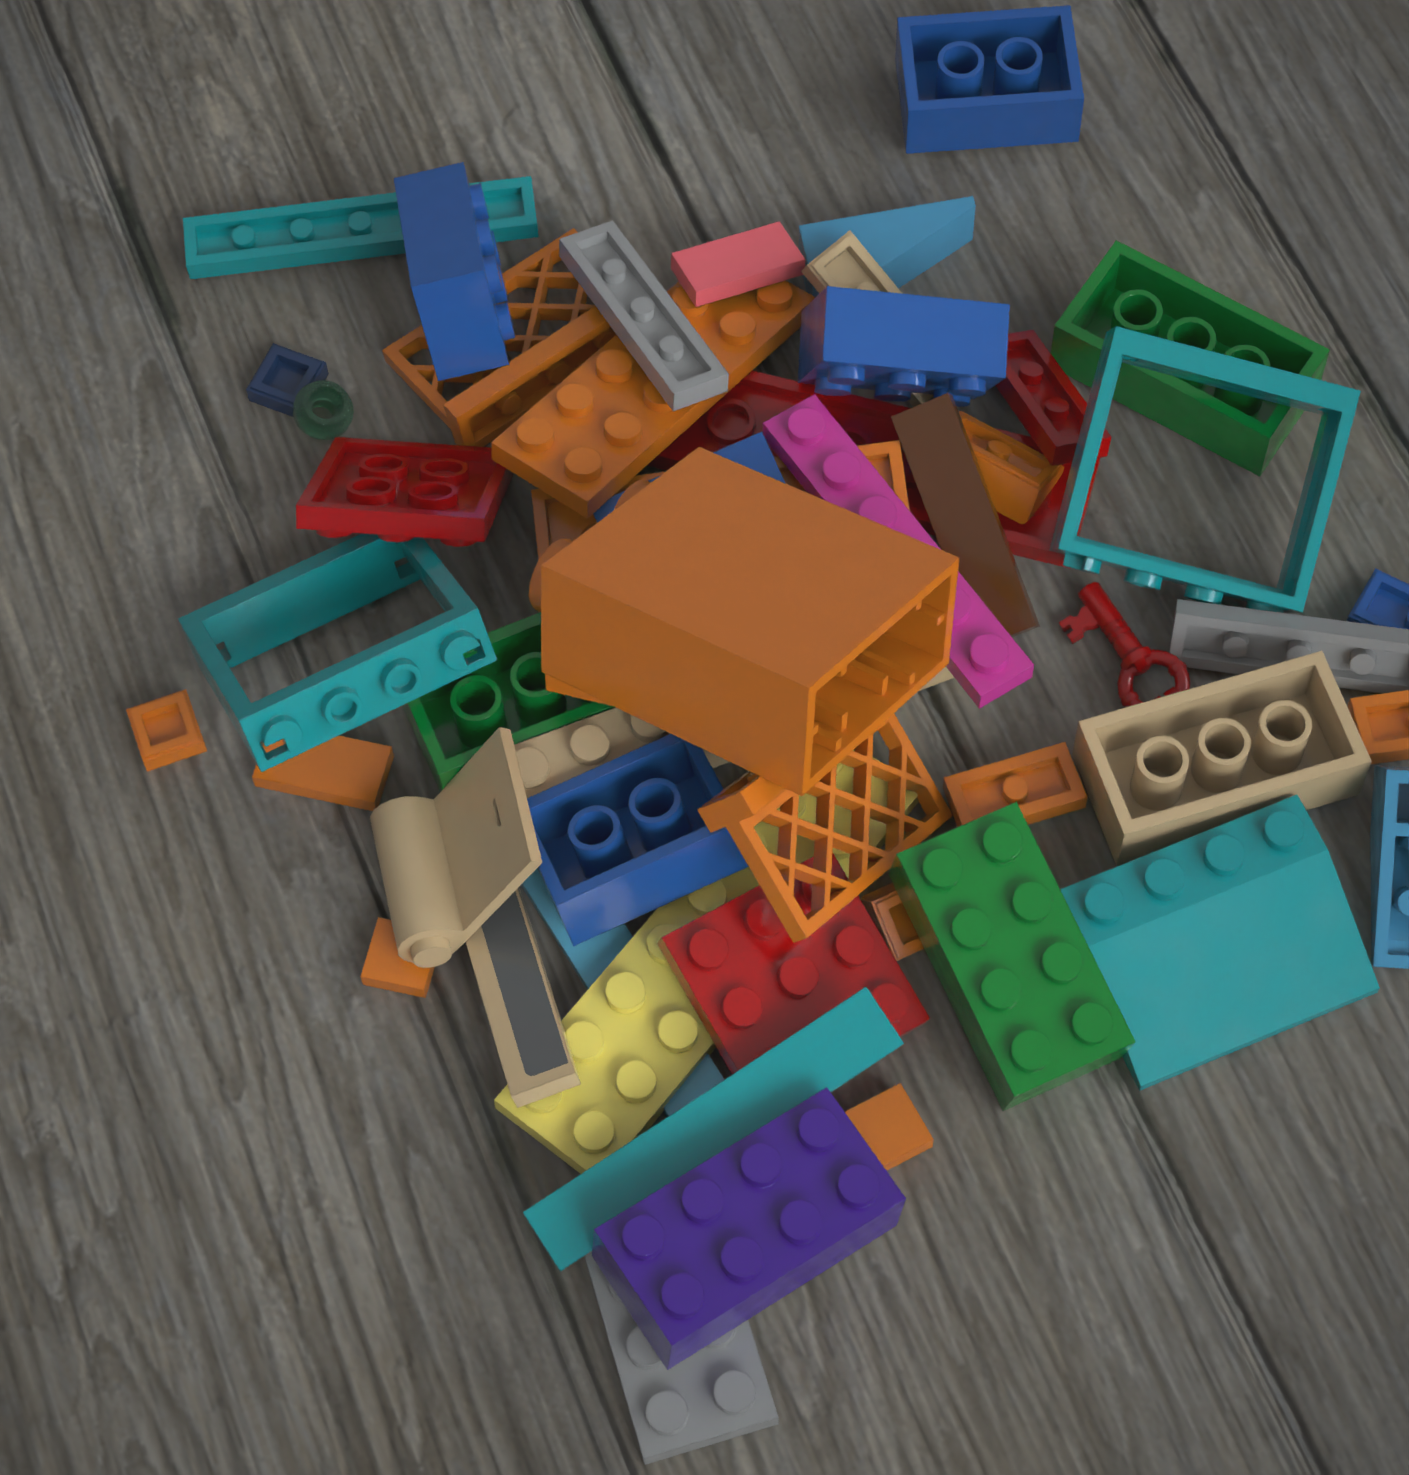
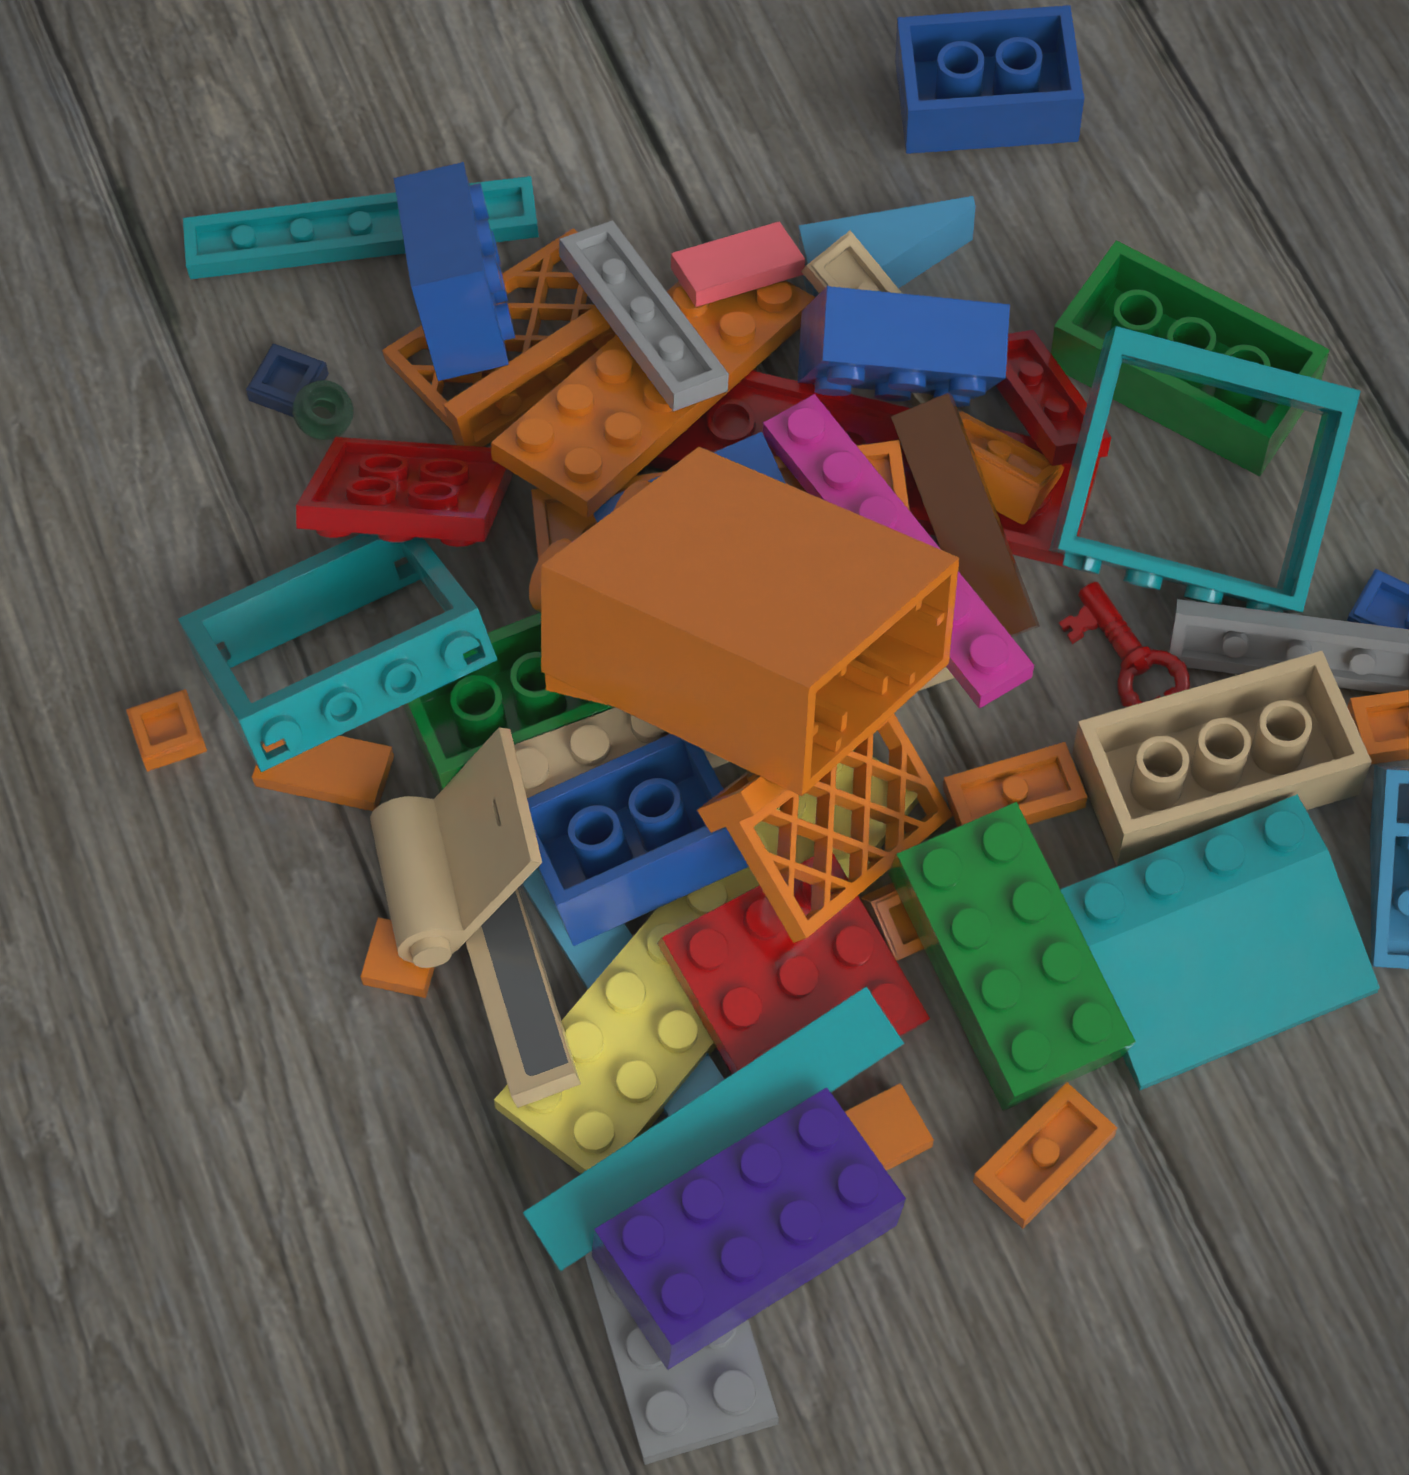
none -> orange plate [973,1082,1118,1229]

